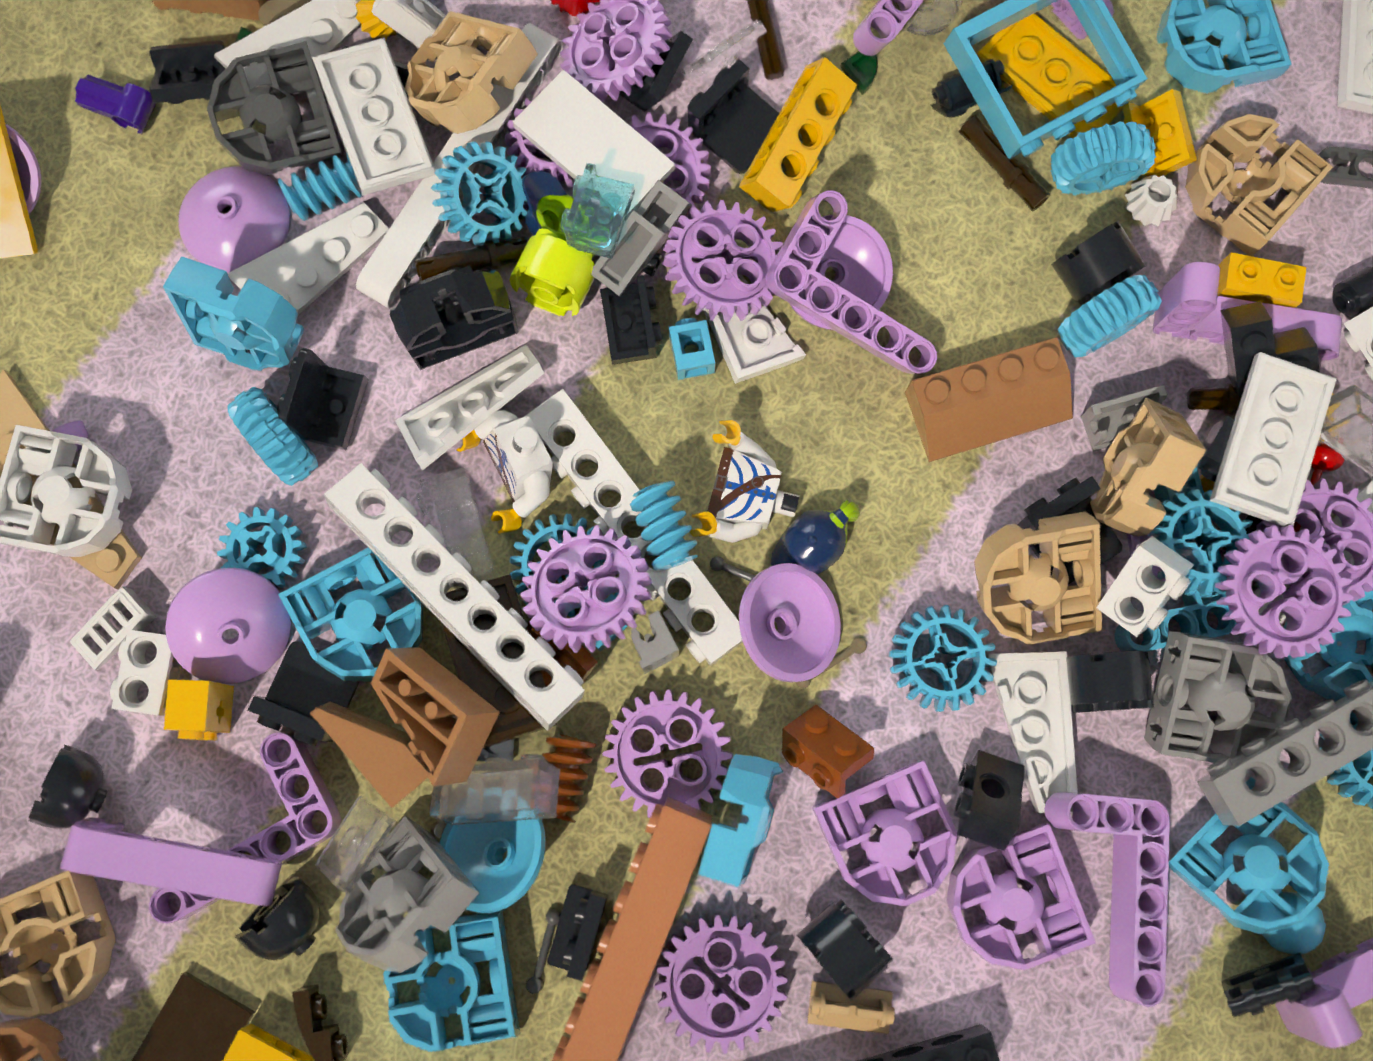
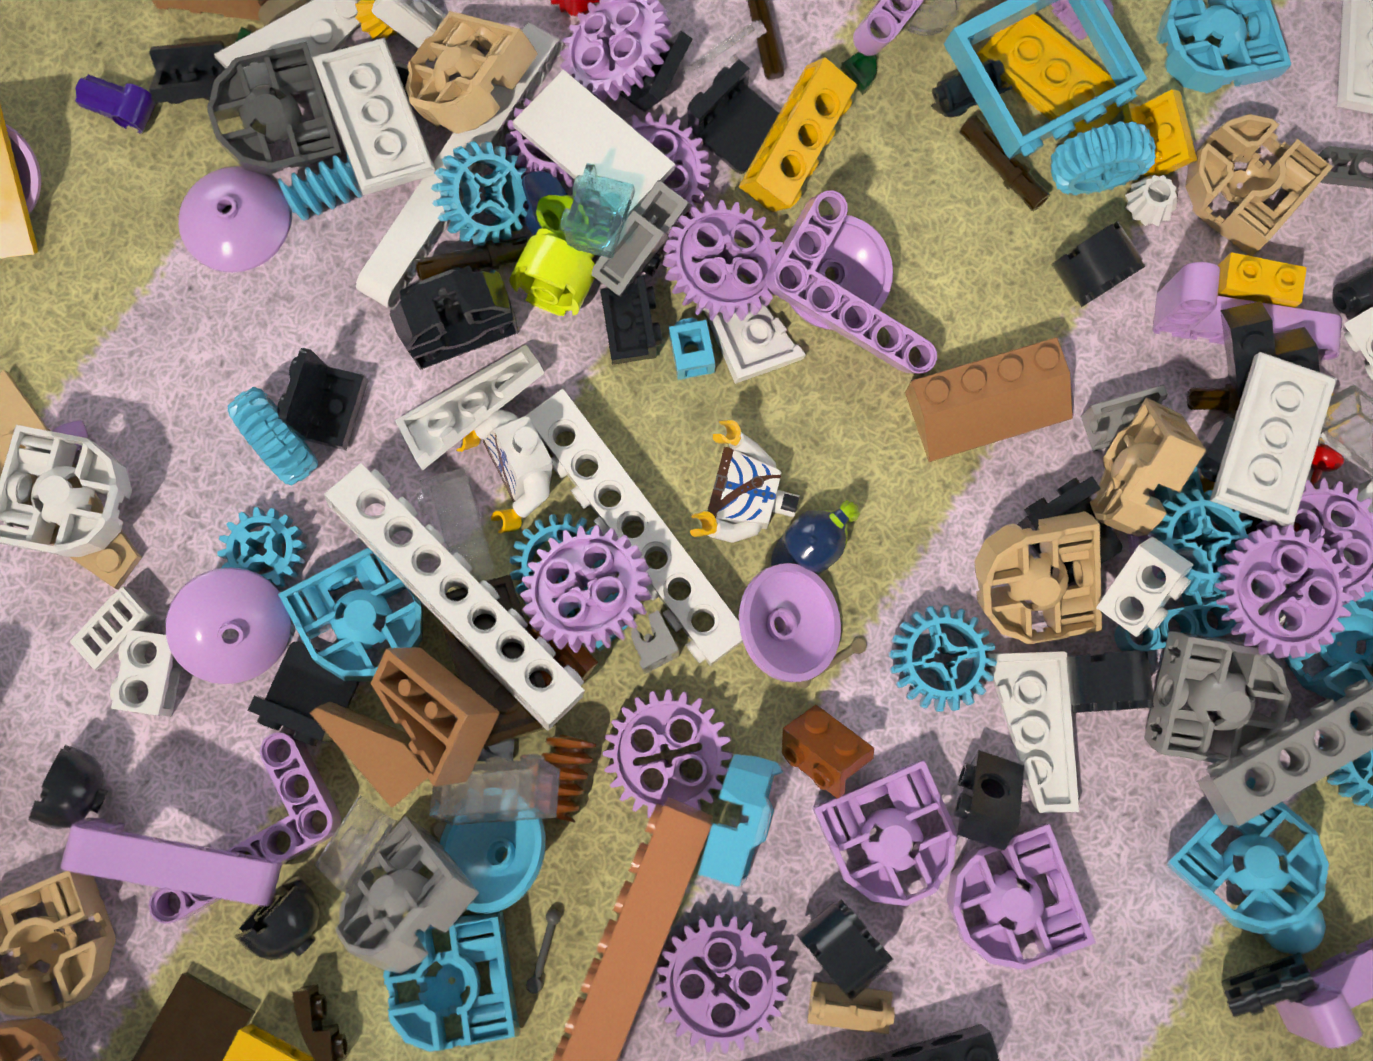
medium azure connector [163,257,304,371] -> none
yellow brick [164,680,234,741] -> none
white wing [227,203,389,315] -> none
black bracket [547,884,609,981] -> none
medium azure piece [630,481,698,571] -> none
dark grey hinge [710,556,756,582] -> none
lavender beam [1045,792,1170,1007] -> none
medium azure gear [1058,275,1162,357] -> none

